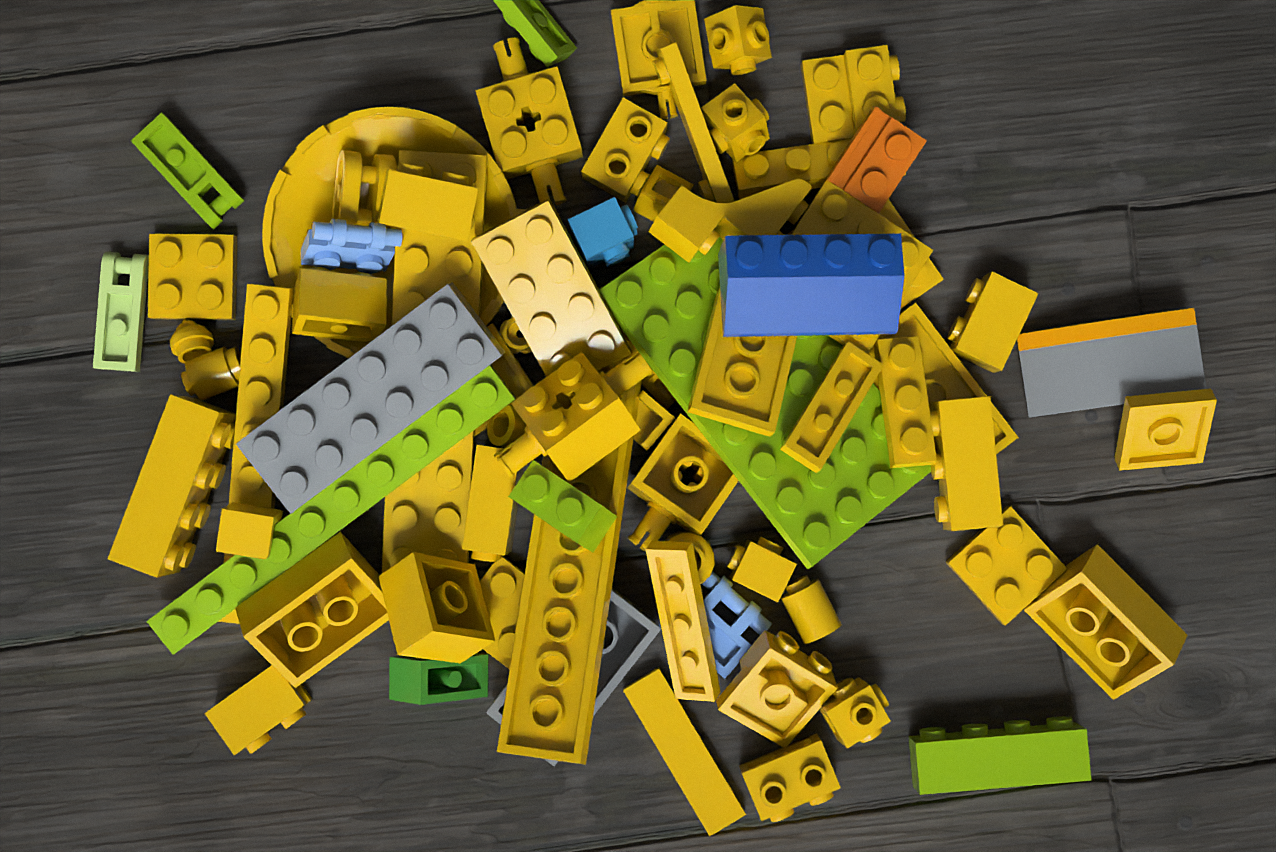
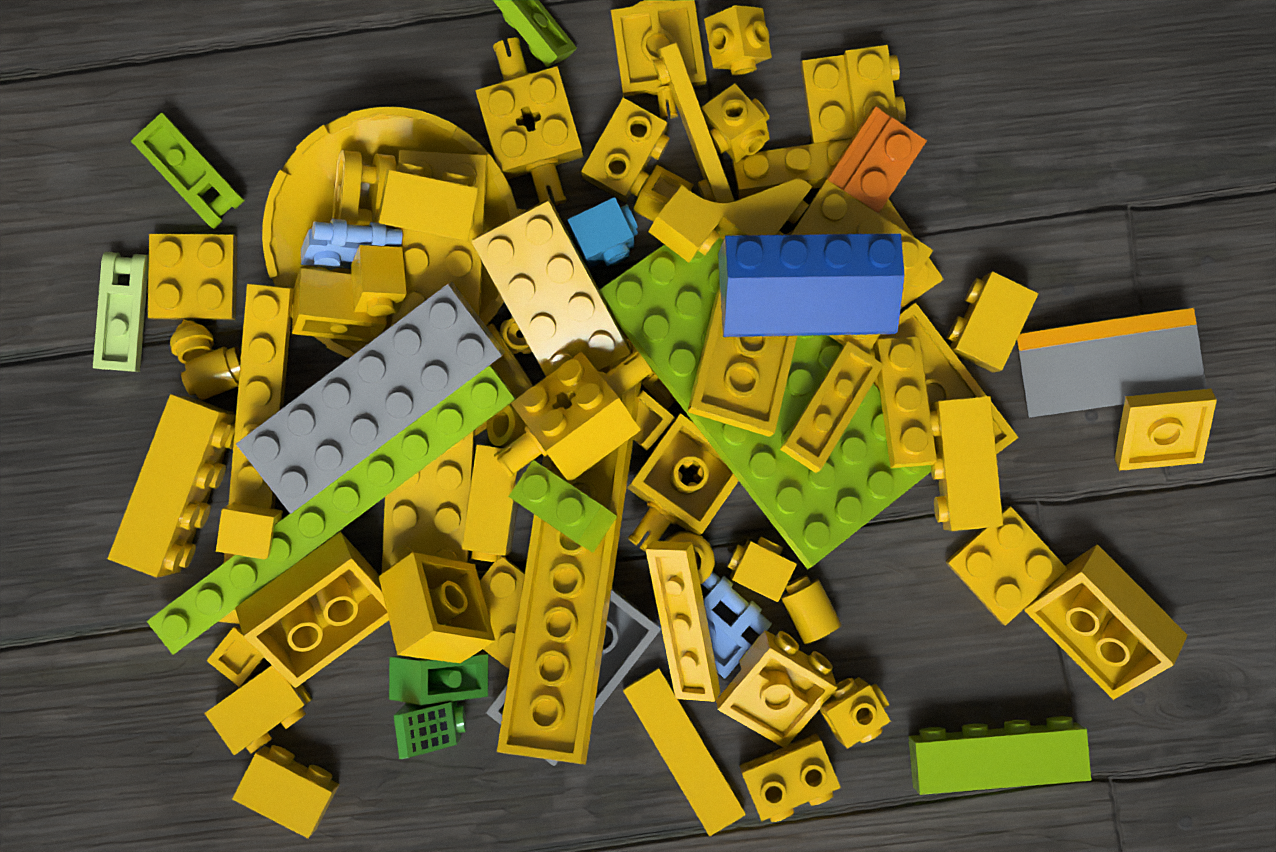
none -> yellow plate [207,626,265,688]
none -> yellow brick [232,745,340,838]
none -> yellow brick [351,245,407,317]
none -> bright green slope [394,701,467,759]

